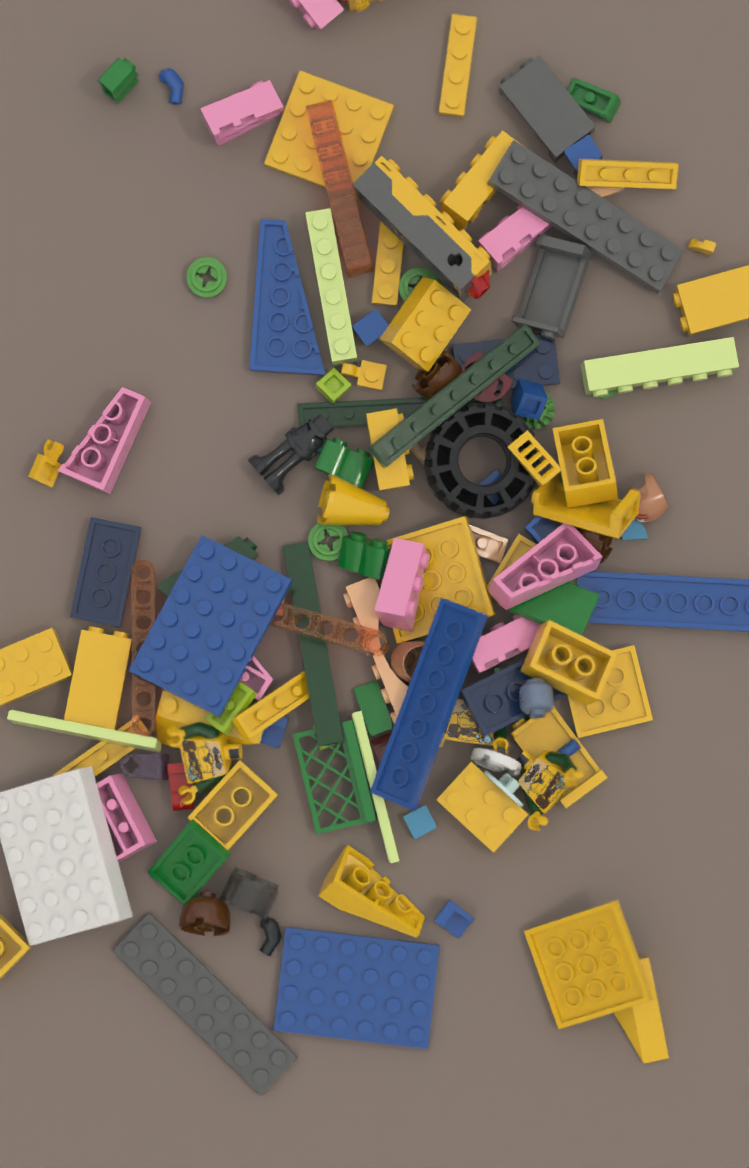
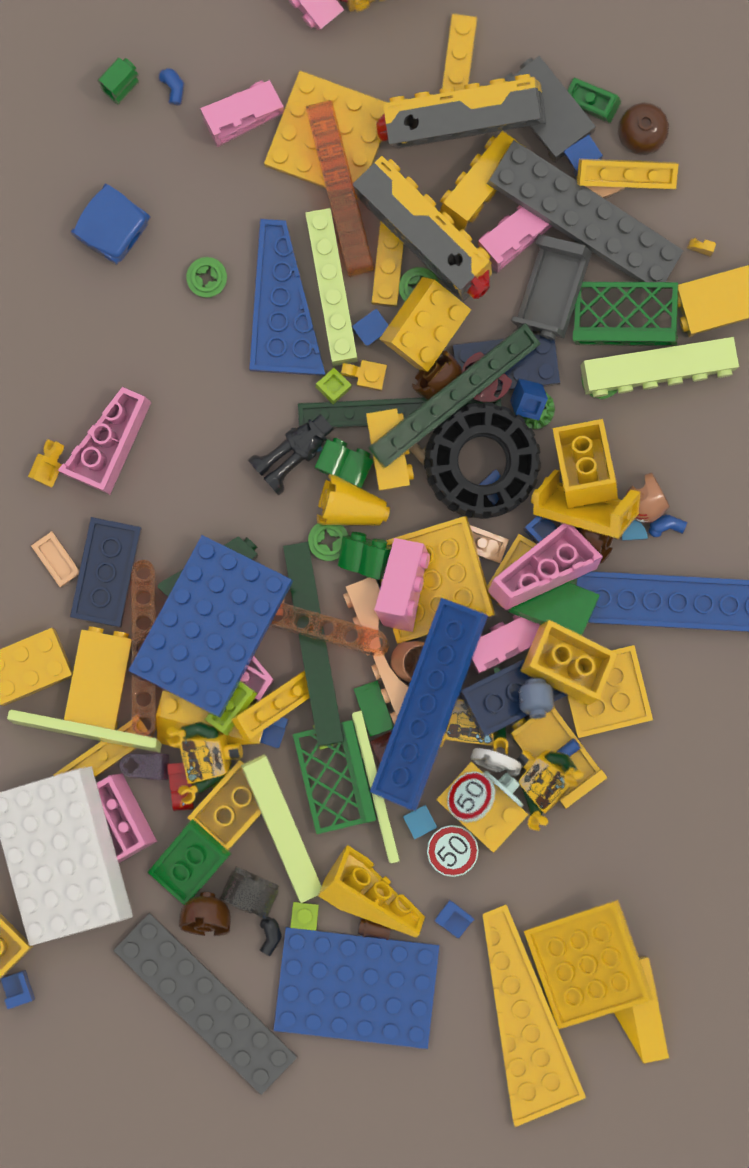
yellow slope [507,430,562,487] -> none
none -> blue panel [1,970,35,1009]
none -> light nougat tile [31,531,80,588]
none -> blue piece [71,183,151,265]
none -> yellowish green tile [241,754,322,903]
none -> lime plate [290,902,319,931]
none -> reddish brown pin [358,919,391,940]
none -> dark grey piece [376,74,546,148]
none -> piece [427,825,479,877]
none -> piece [447,772,495,822]
none -> yellow wing [482,904,586,1127]
none -> green fence [573,282,679,346]
none -> reddish brown cylinder [618,103,669,155]
none -> blue arm [649,514,687,537]

